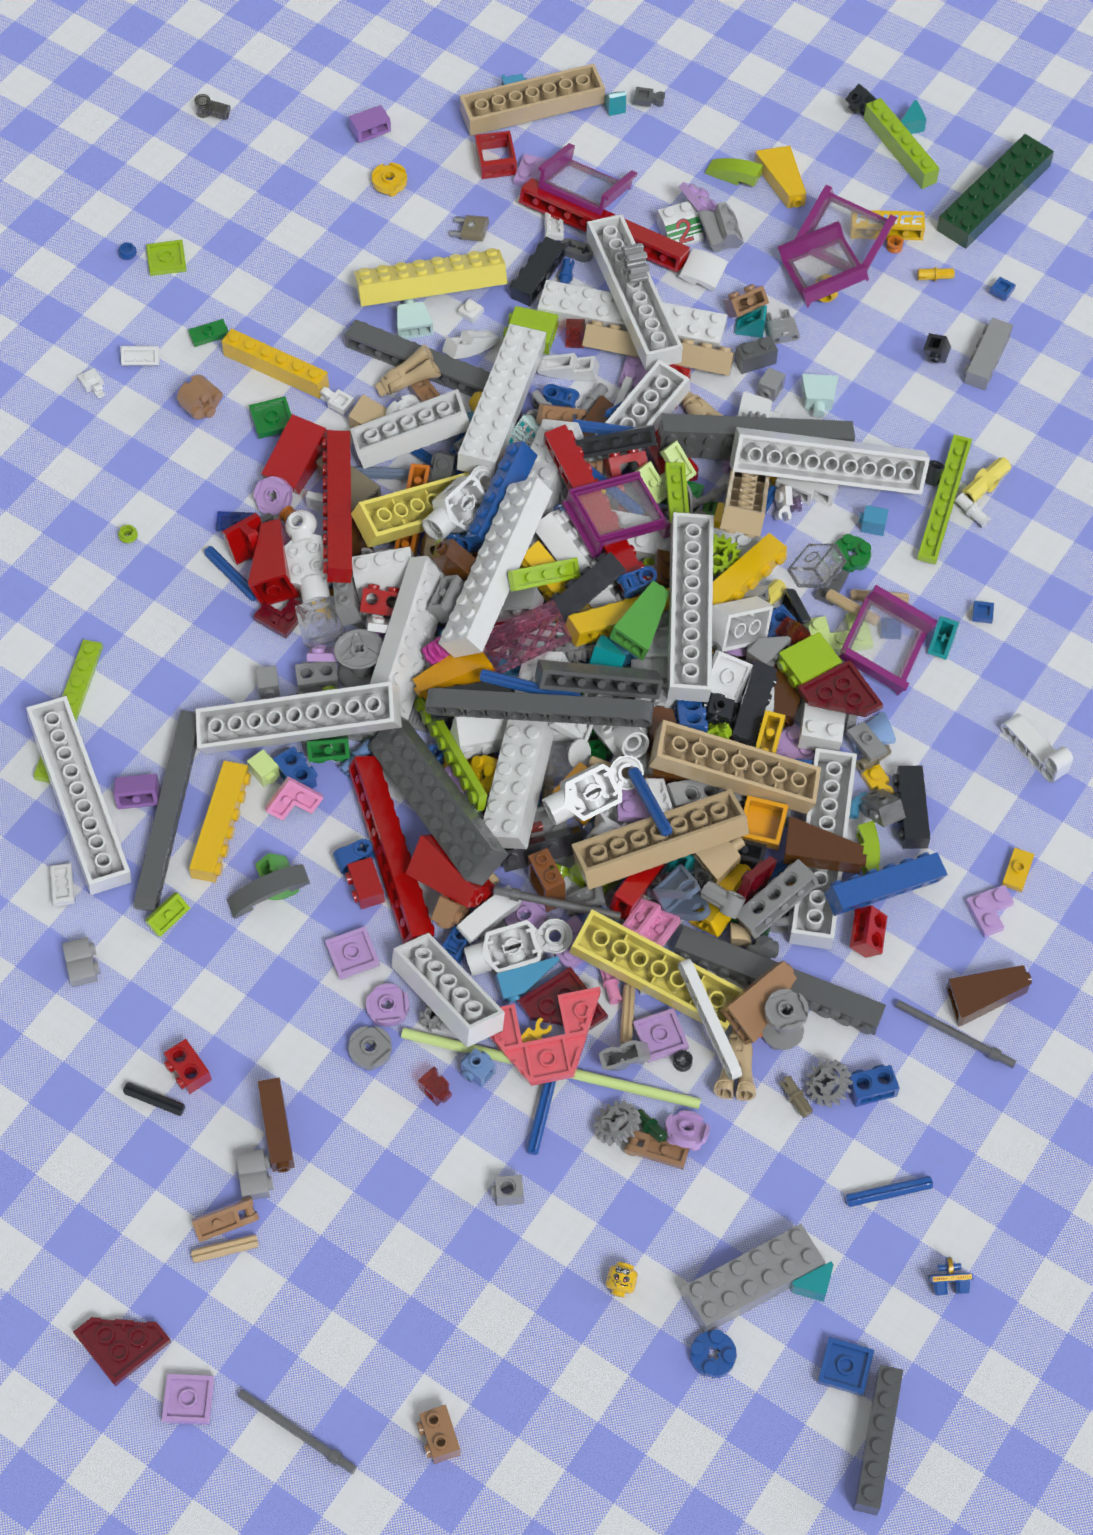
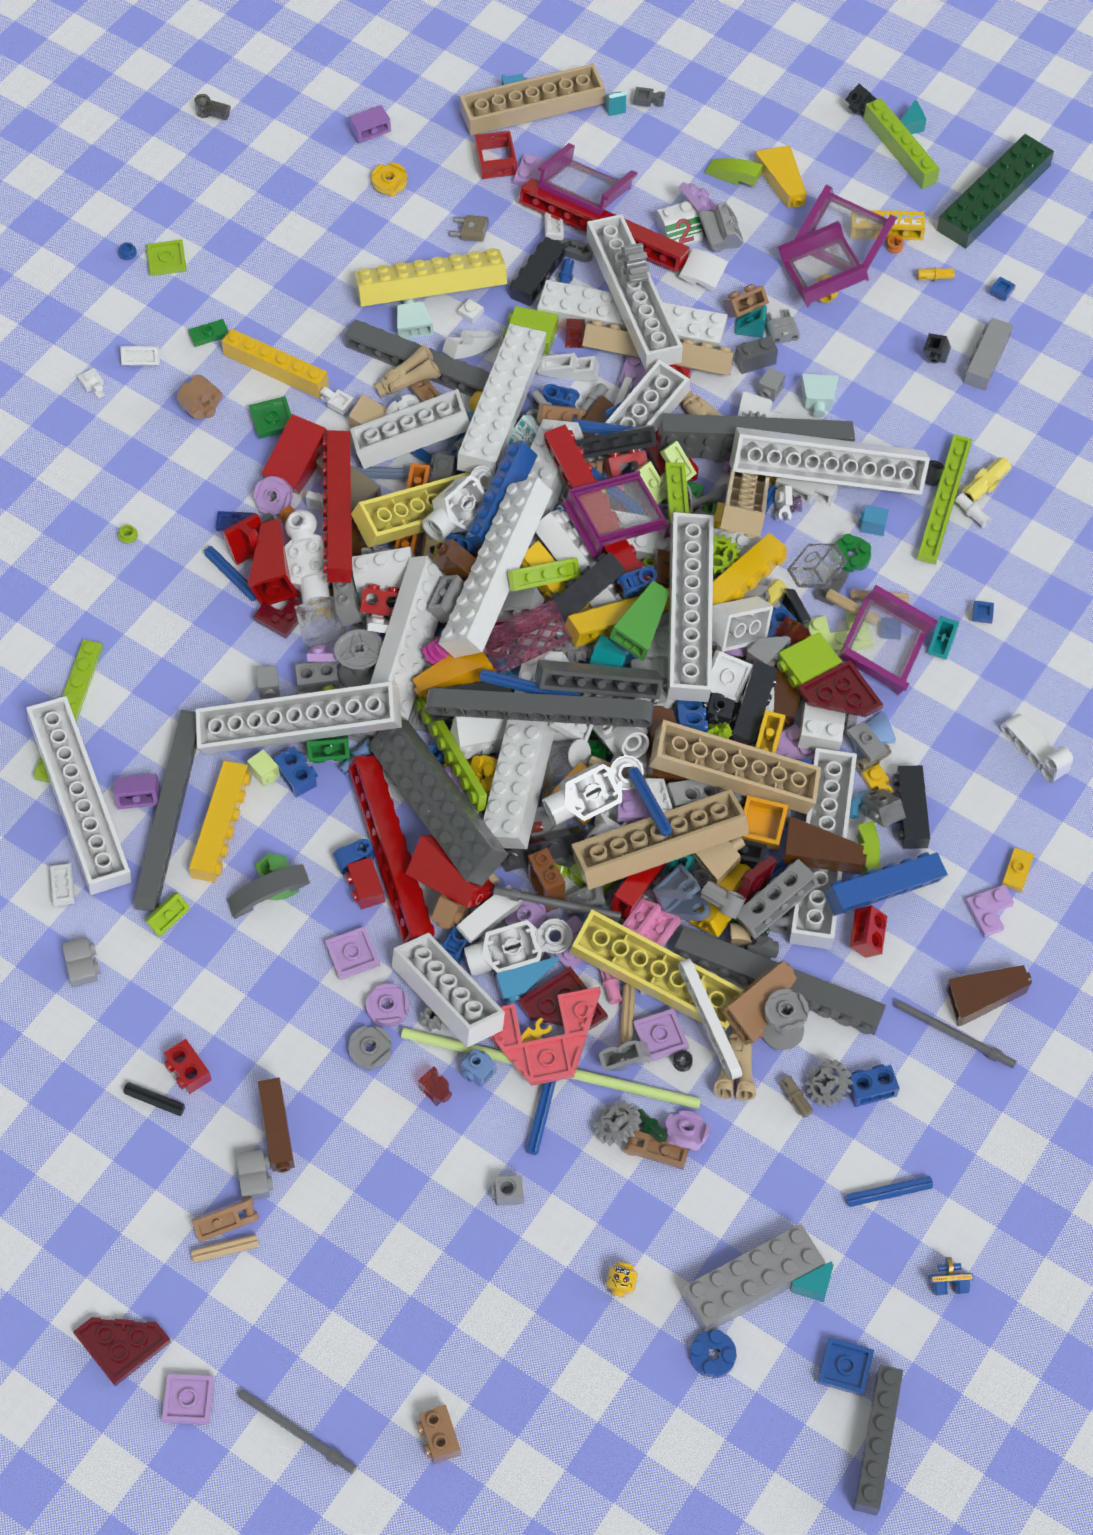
bright pink plate [265,776,323,821] -> none

